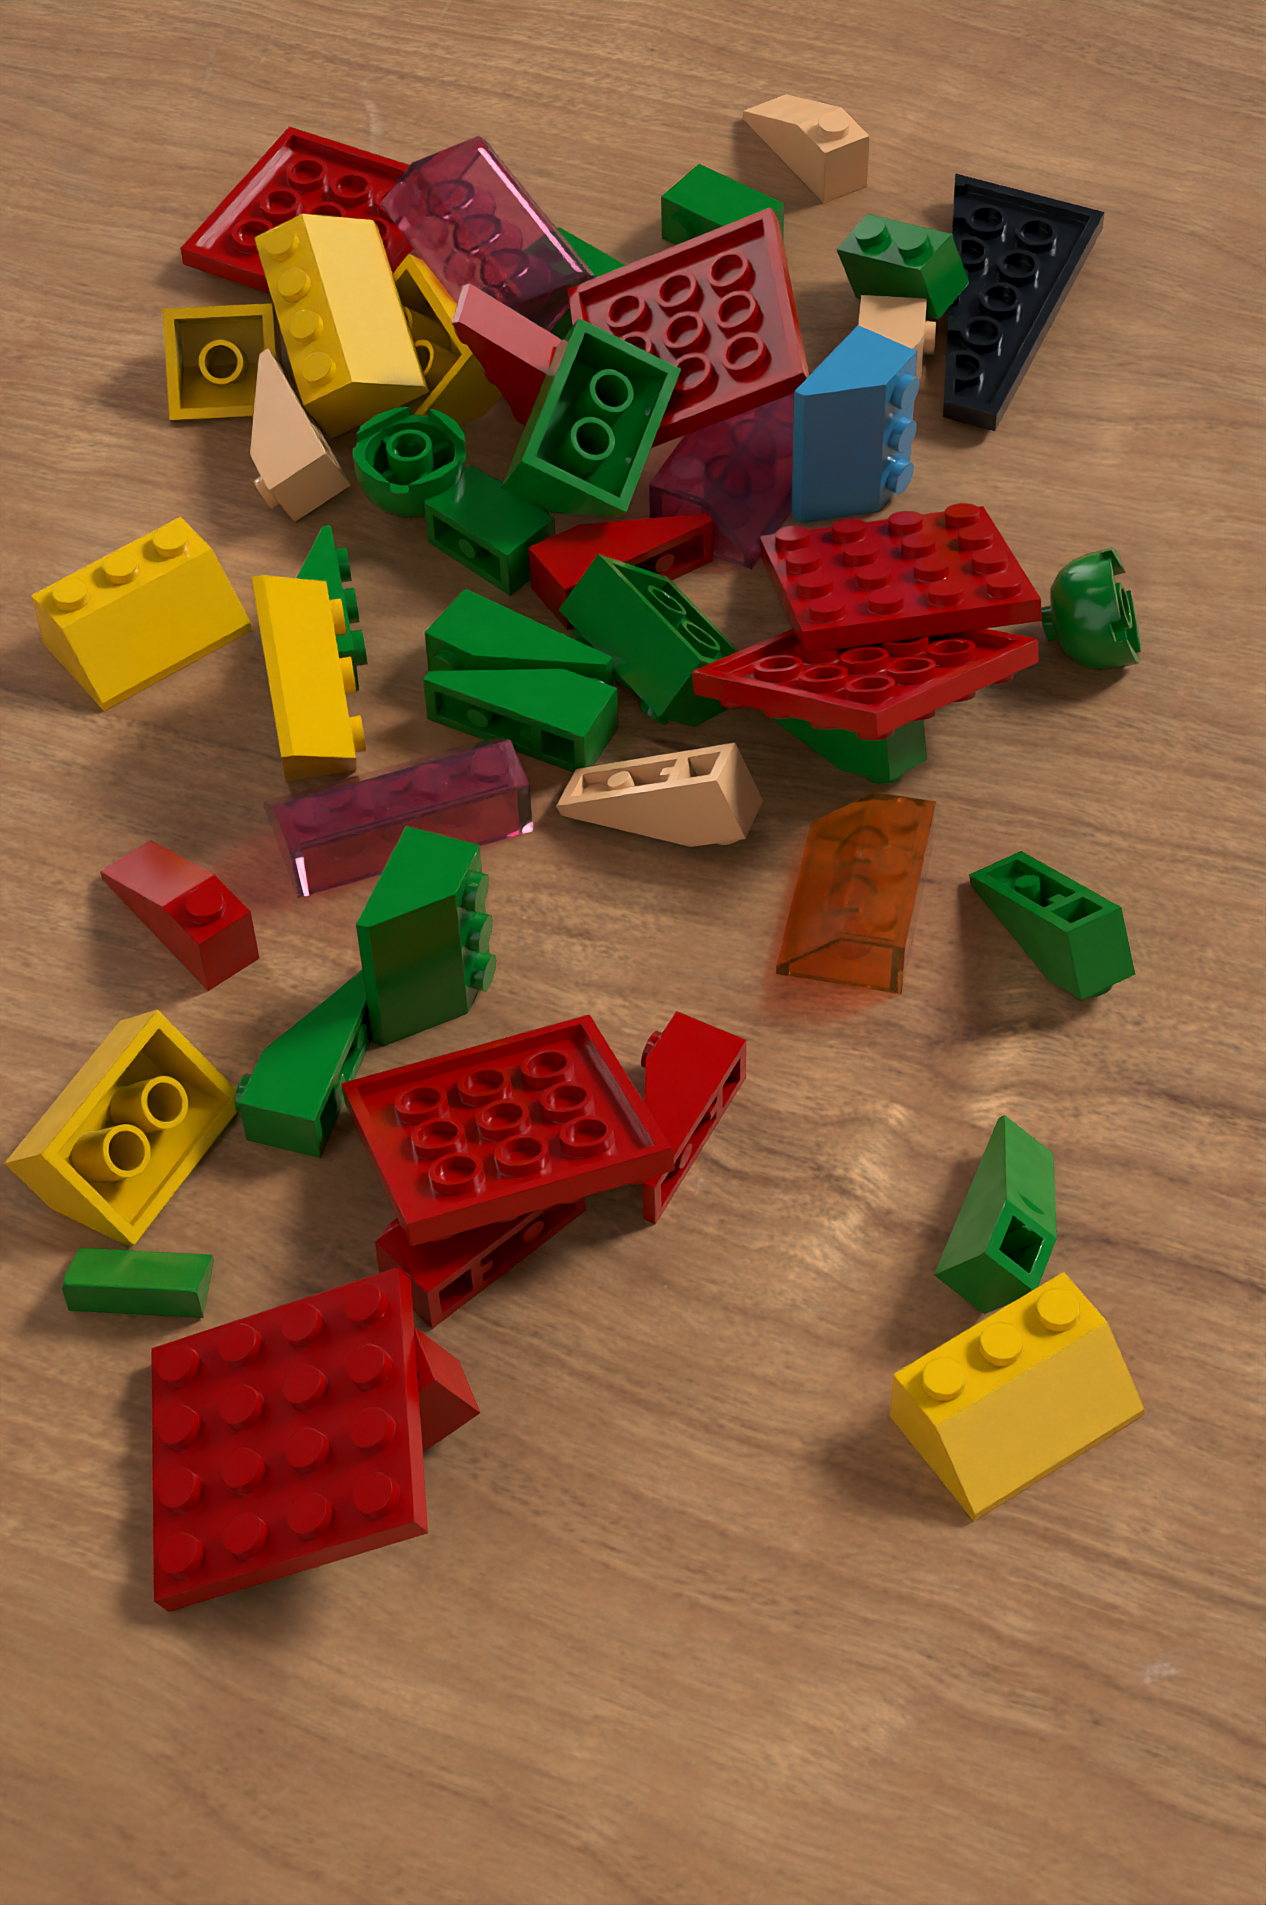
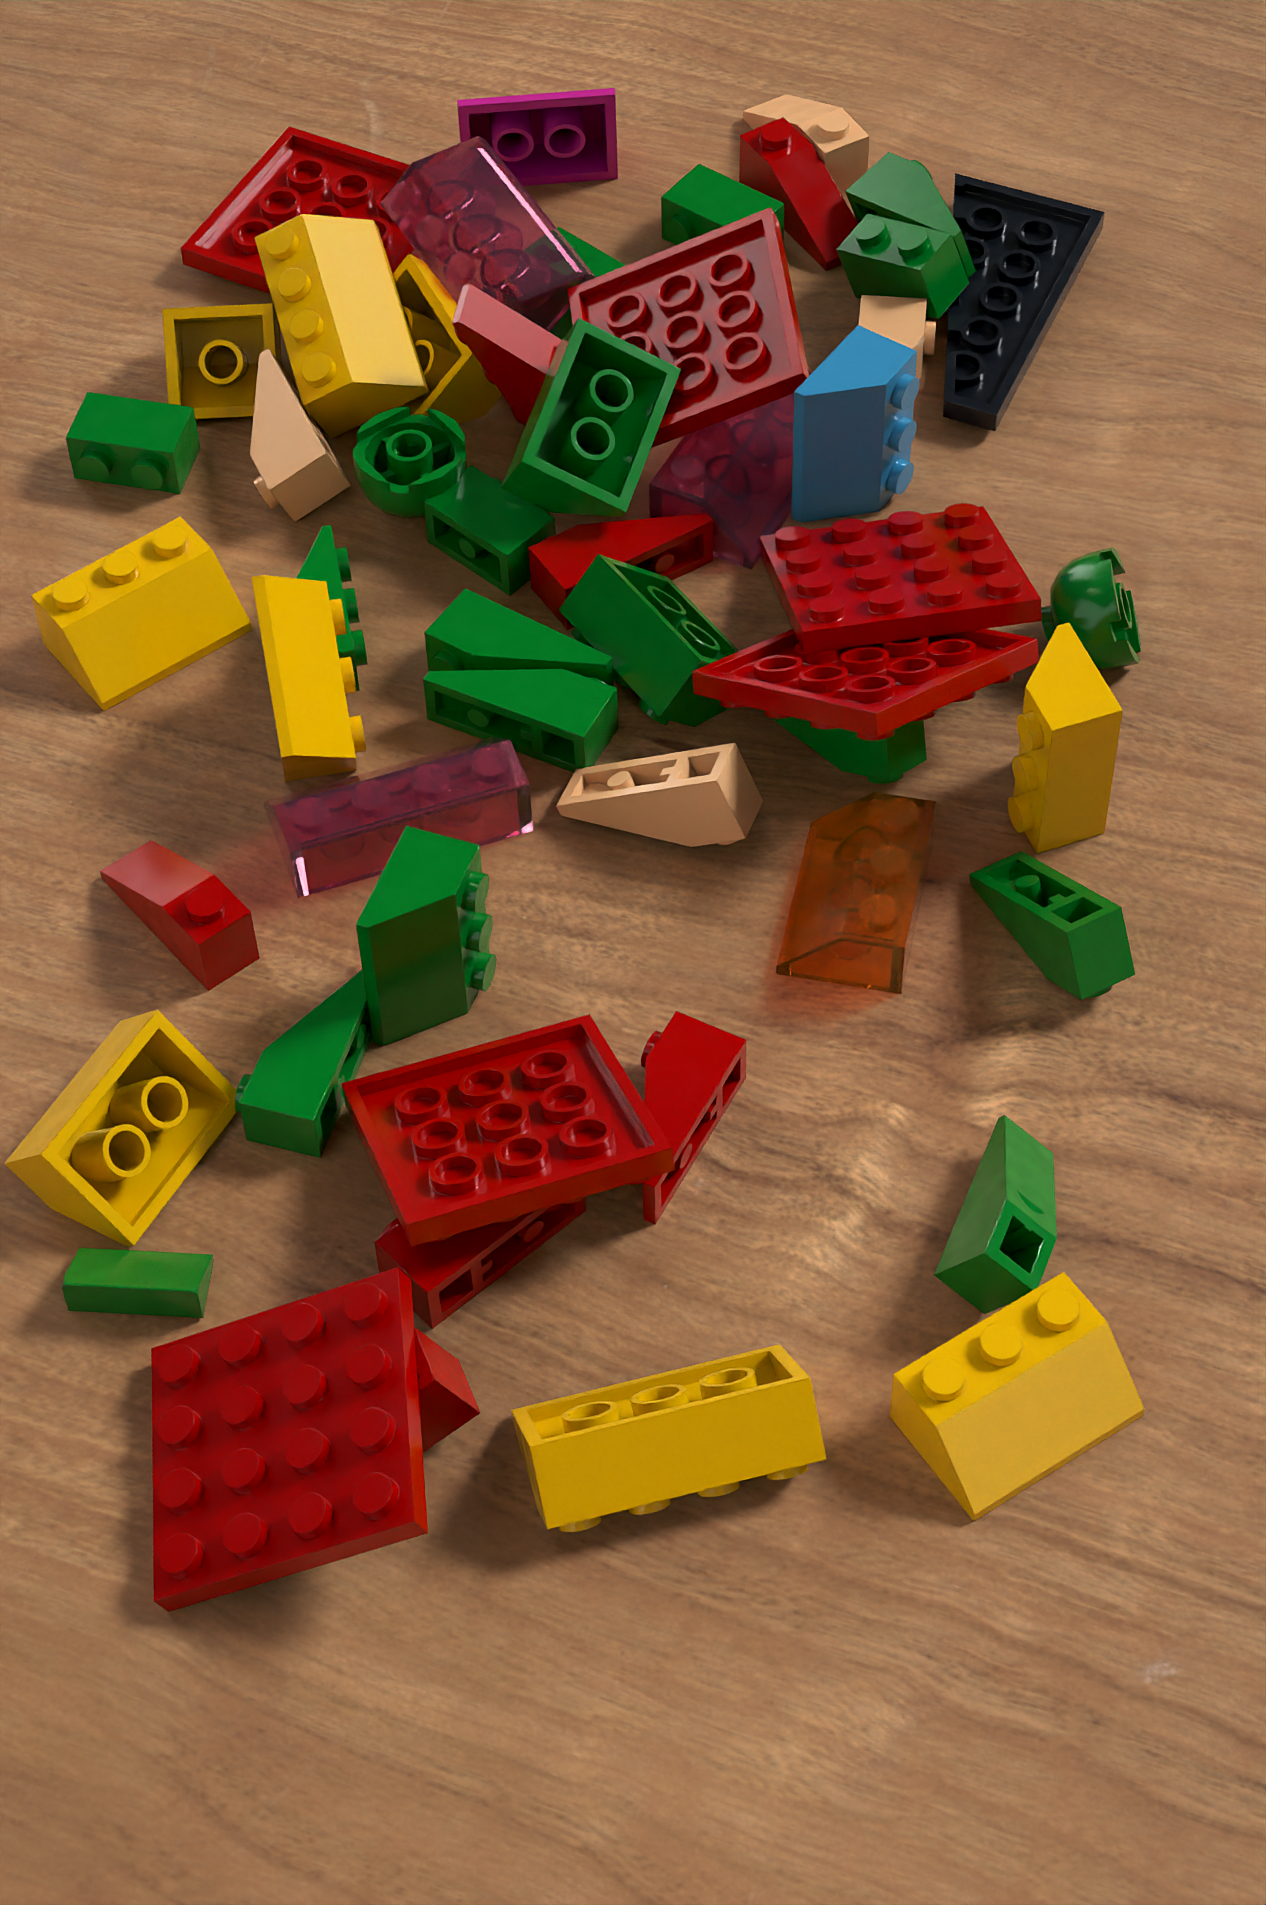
none -> green brick [65,392,200,494]
none -> dark pink slope [457,88,618,190]
none -> yellow slope [511,1344,827,1532]
none -> red slope [739,117,858,271]
none -> green slope [845,152,976,278]
none -> yellow slope [1008,622,1123,854]

